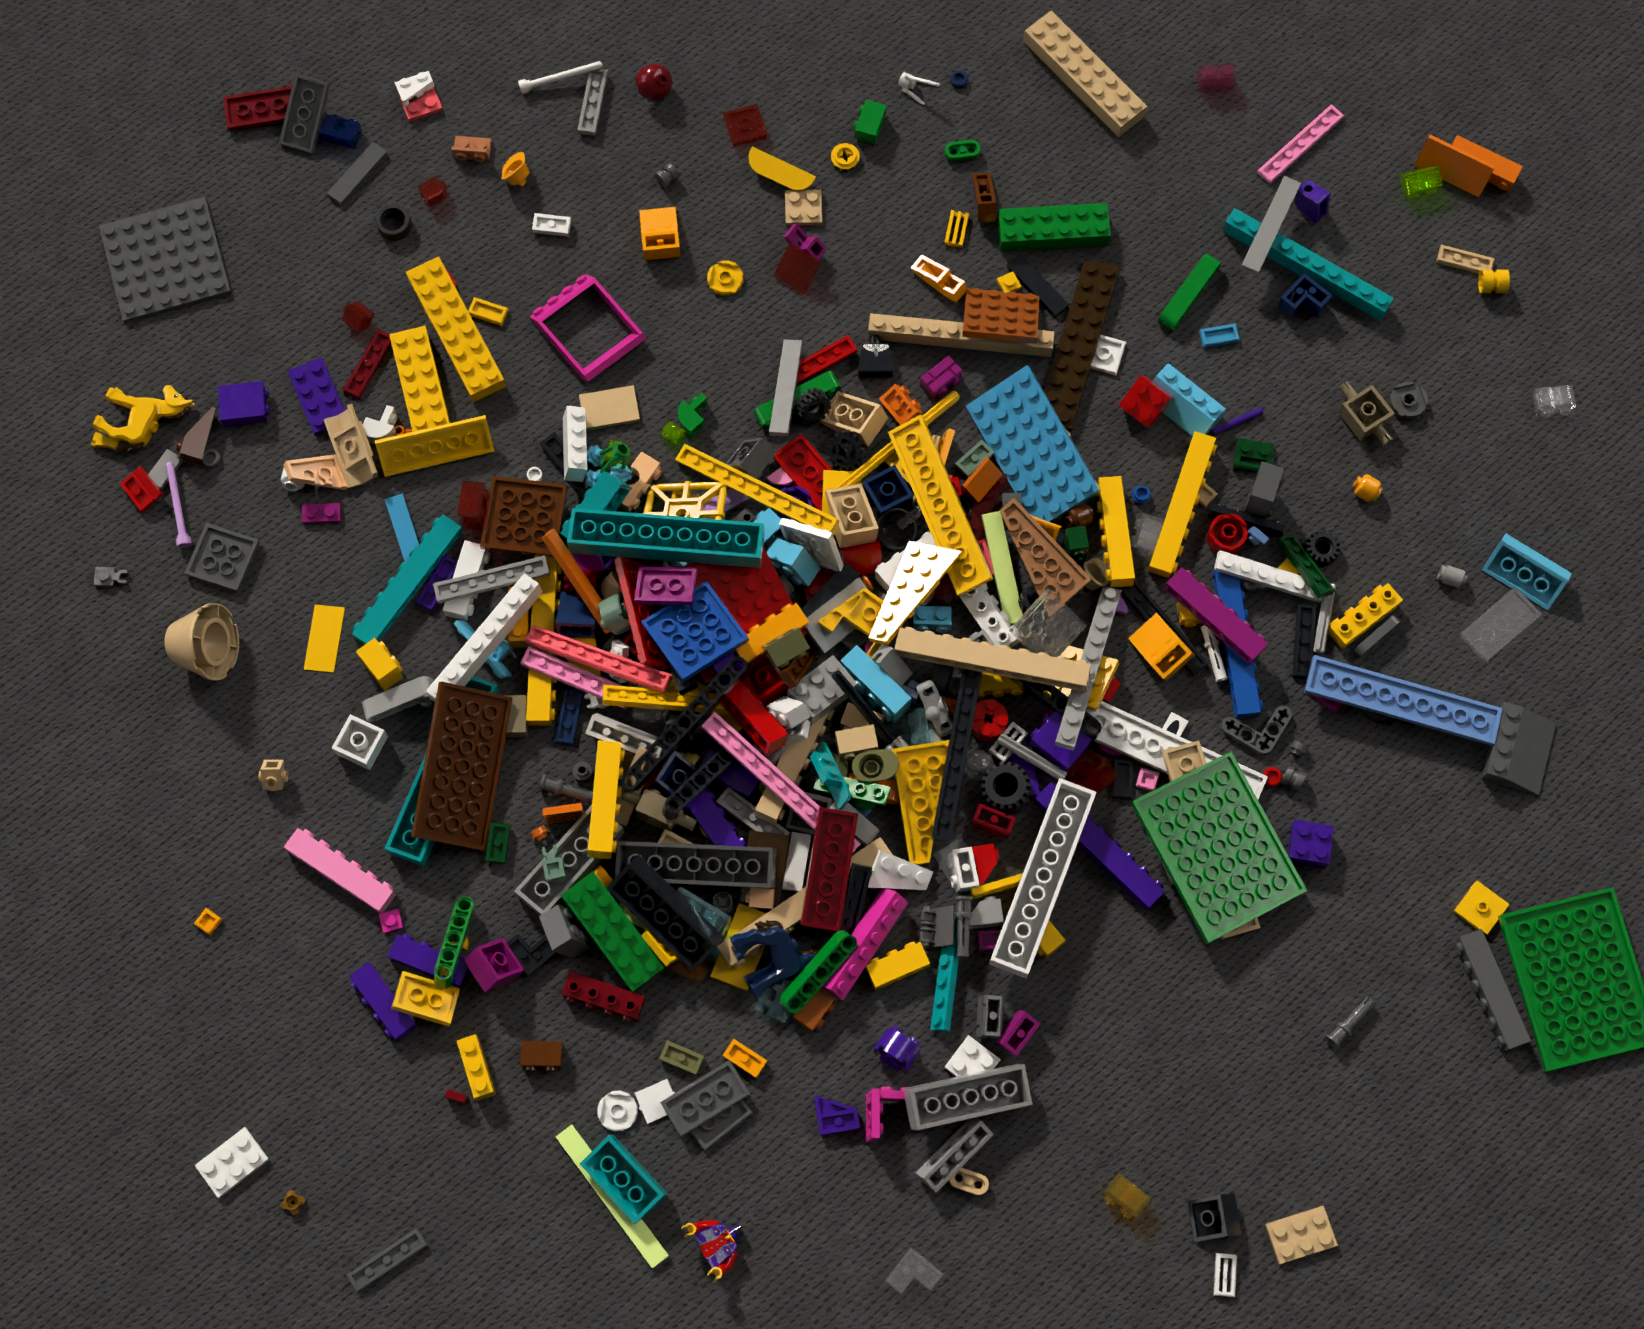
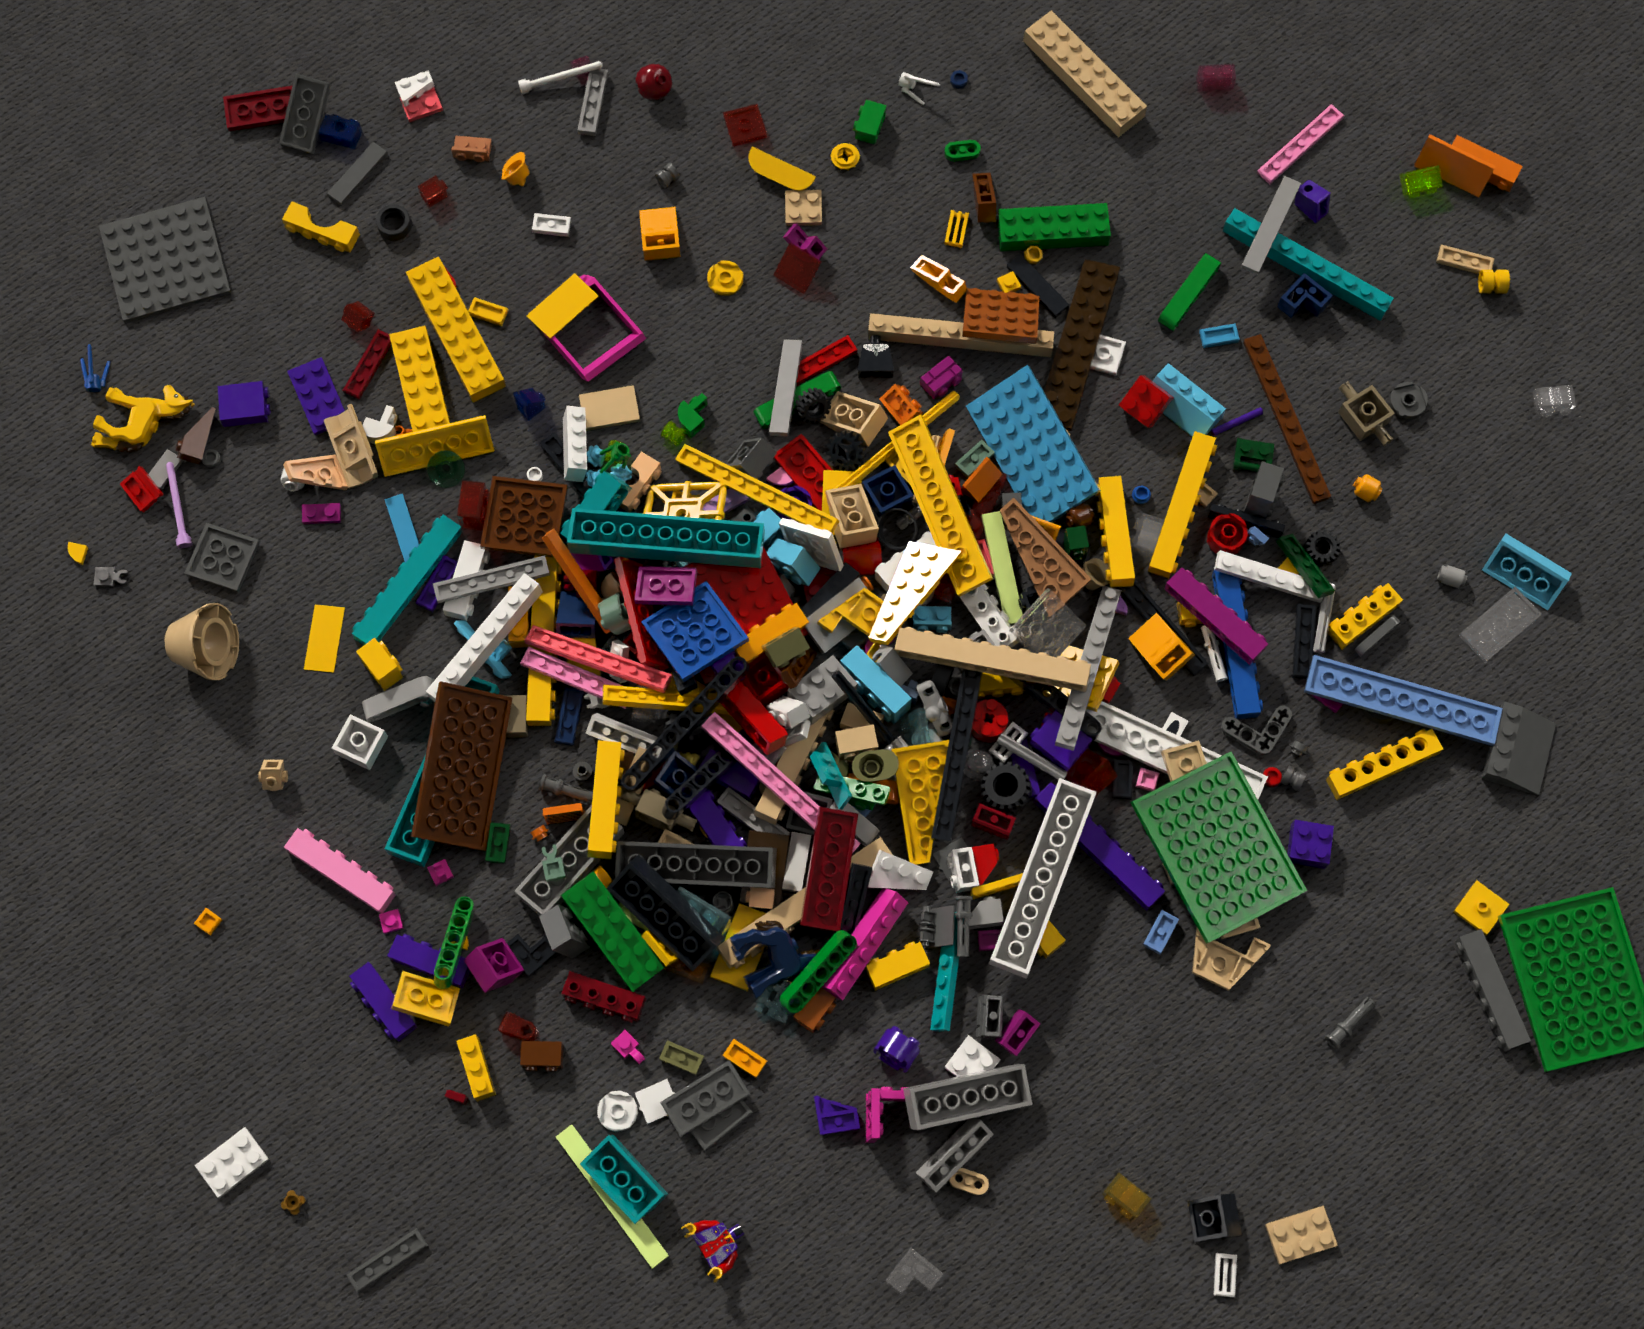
none -> yellow tile [68,542,88,565]
none -> blue plant [80,344,111,392]
none -> yellow arch [282,201,360,252]
none -> clear green dish [427,450,465,488]
none -> dark pink tile [427,859,454,886]
none -> clear red piece [497,1012,538,1041]
none -> clear blue slope [513,388,546,421]
none -> yellow window [526,273,599,339]
none -> clear pink tile [569,55,590,76]
none -> dark pink plate [611,1030,645,1064]
none -> yellow tile [1024,246,1043,264]
none -> medium blue plate [1143,910,1179,954]
none -> tan wing [1192,927,1271,991]
none -> reddish brown plate [1243,334,1331,504]
none -> yellow brick [1326,729,1443,800]

